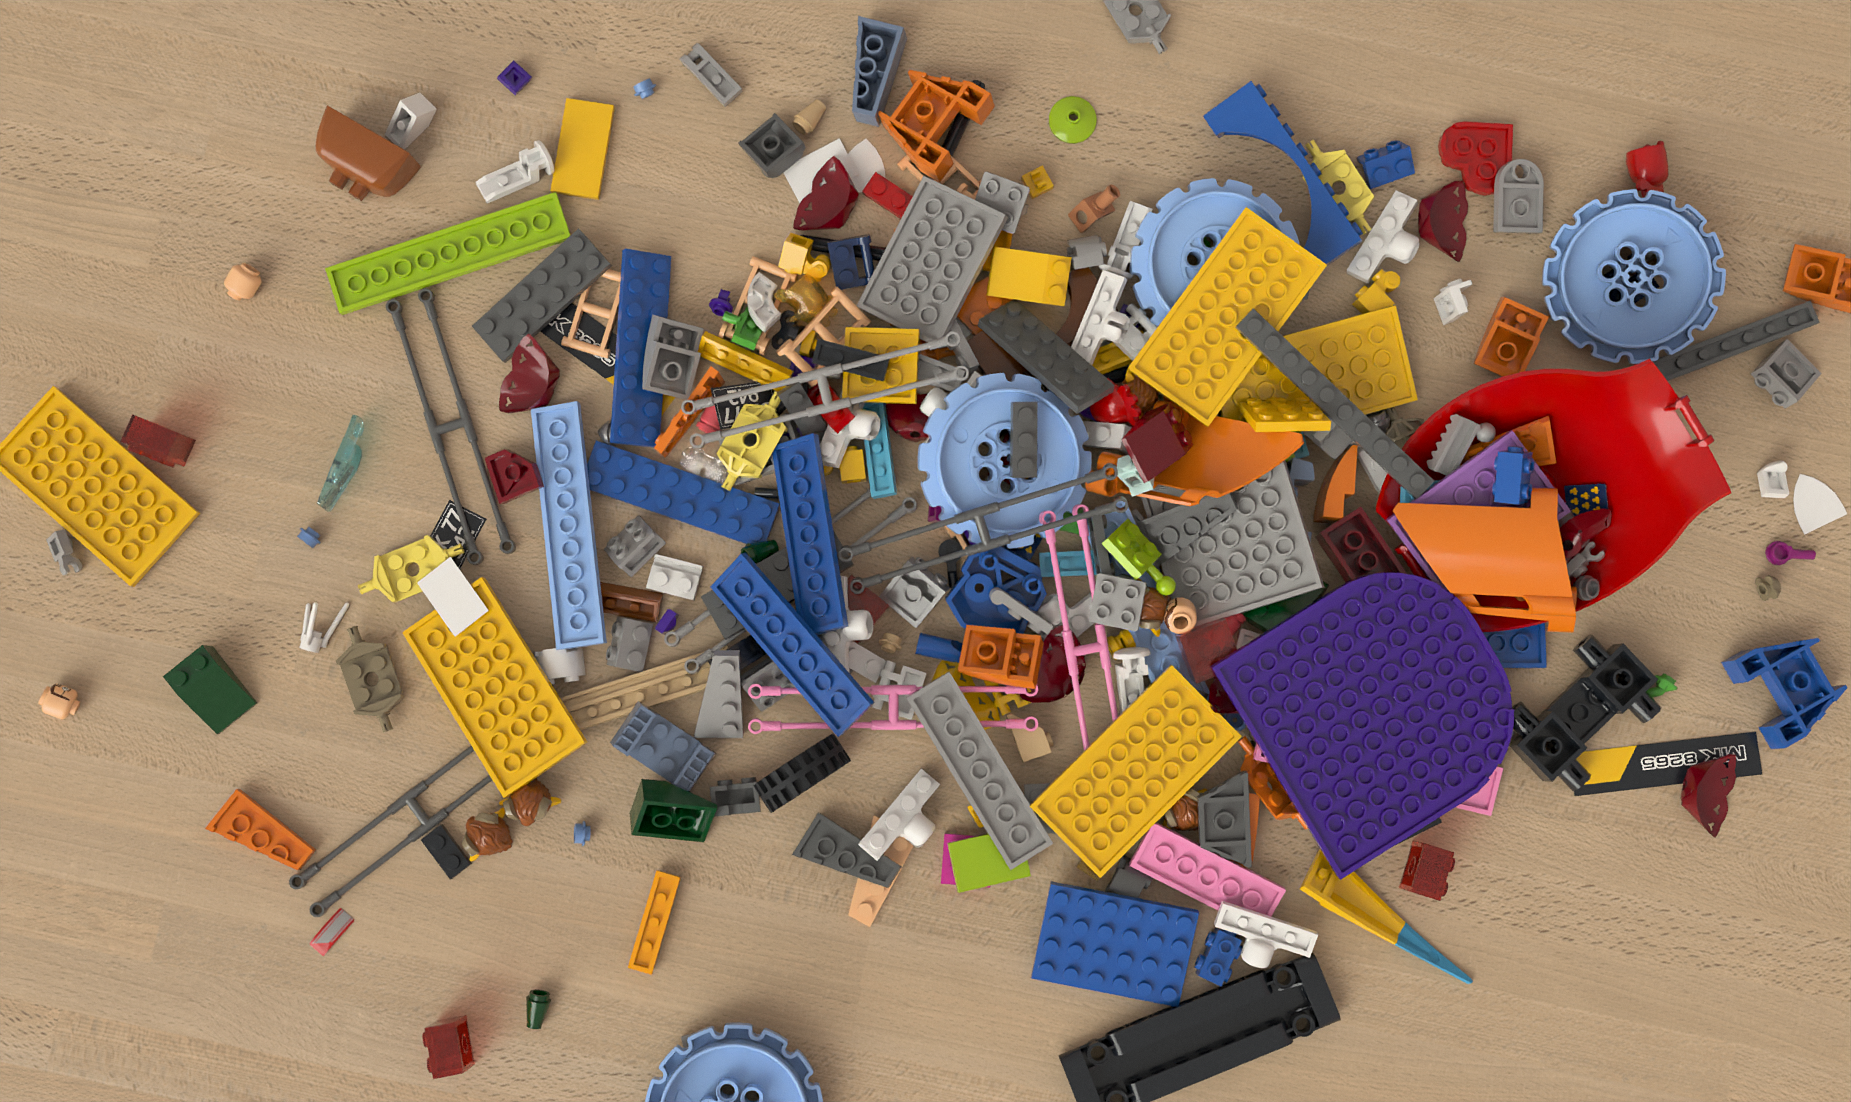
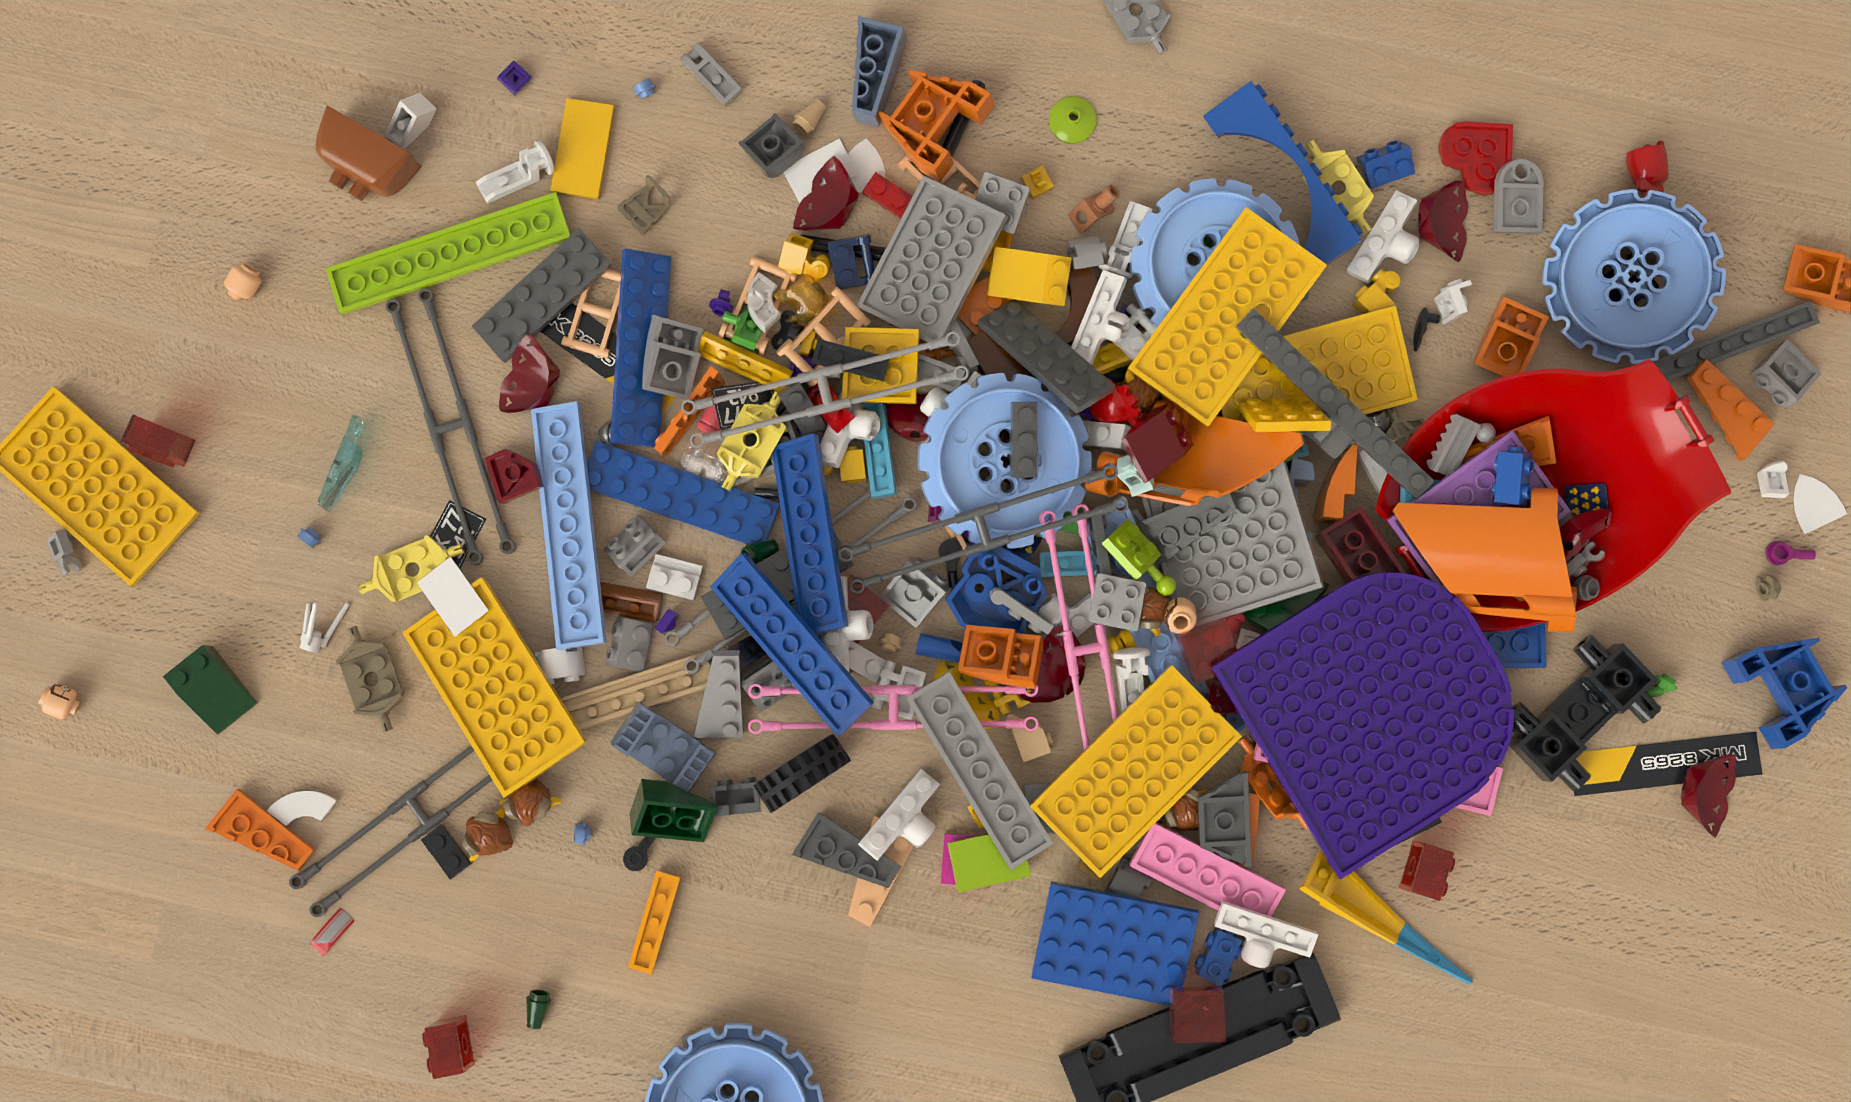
none -> white tile [267,791,339,826]
none -> dark tan piece [617,175,671,234]
none -> black plate [623,837,656,871]
none -> clear red brick [1169,986,1226,1043]
none -> black bar [1413,308,1440,352]
none -> orange wing [1687,359,1774,461]

